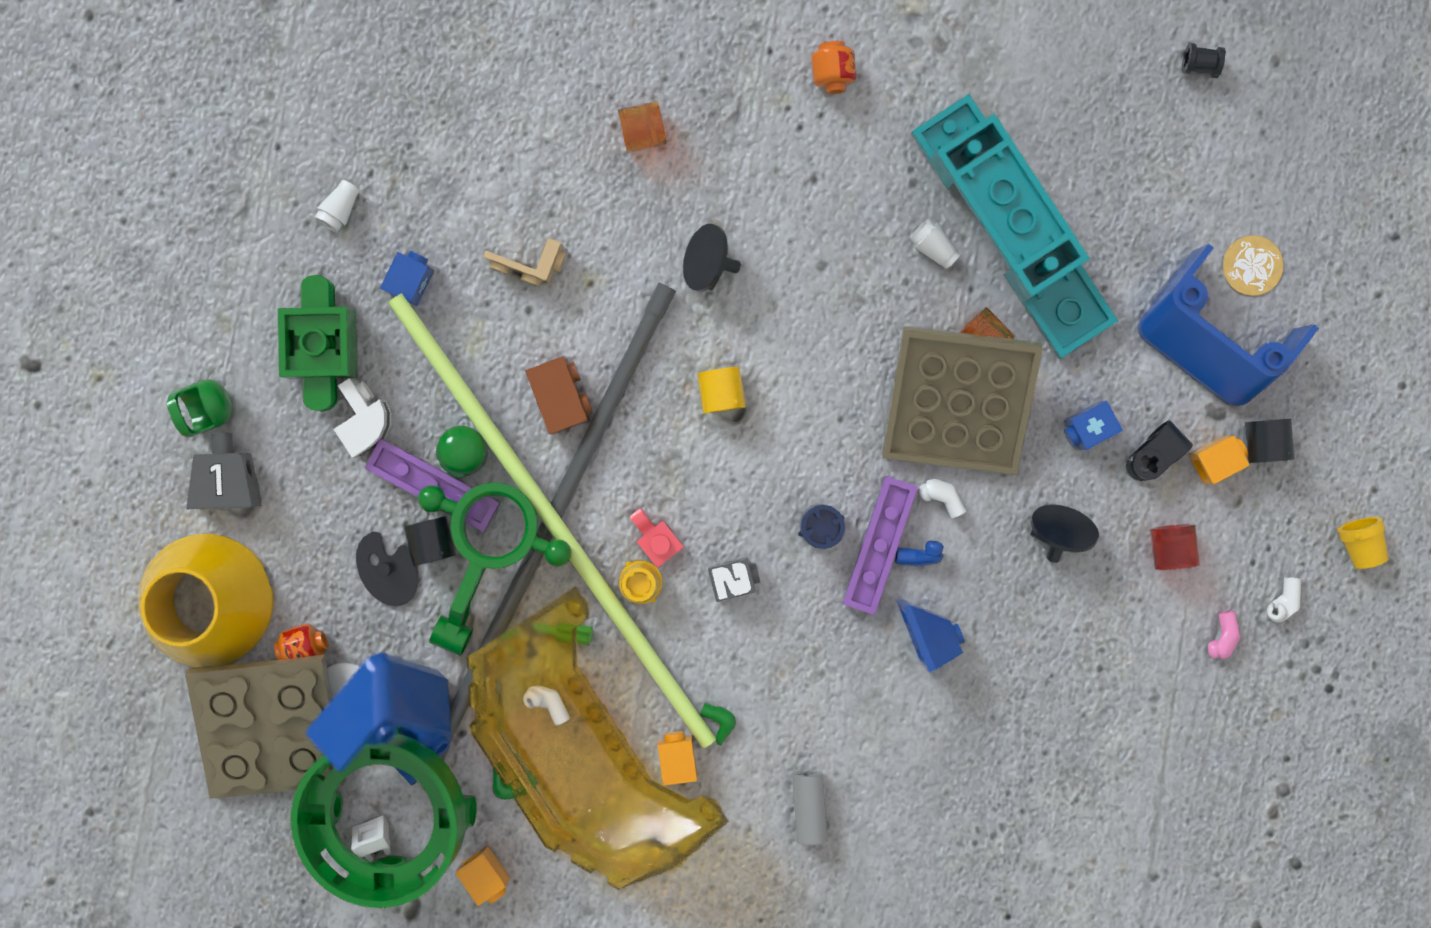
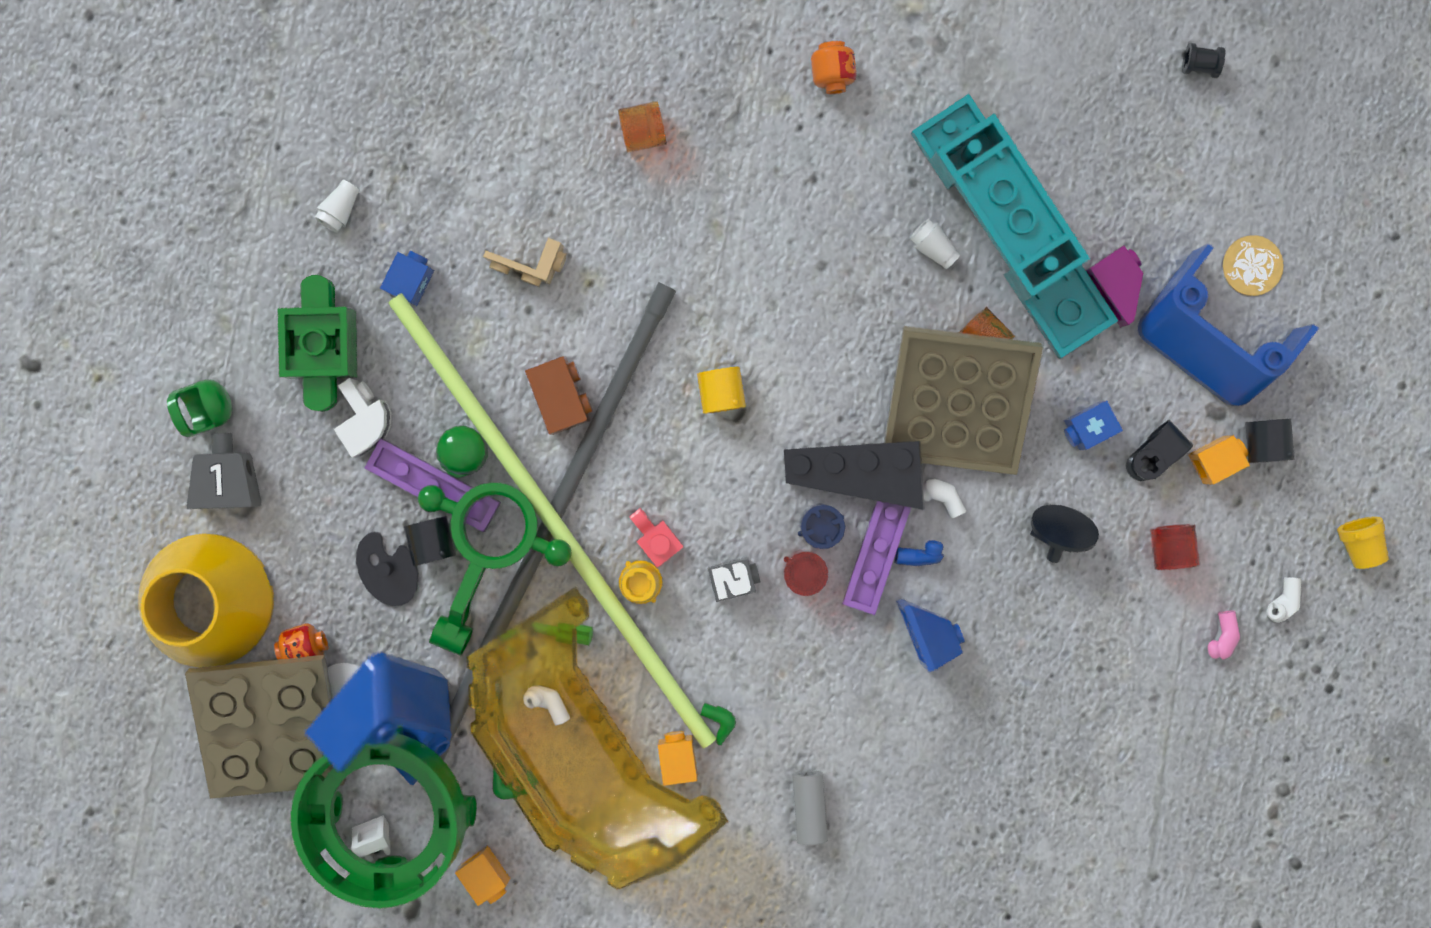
black shield [683,223,741,292] -> none
none -> clear red piece [783,550,828,596]
none -> black wing [784,441,925,510]
none -> magenta slope [1085,245,1144,328]

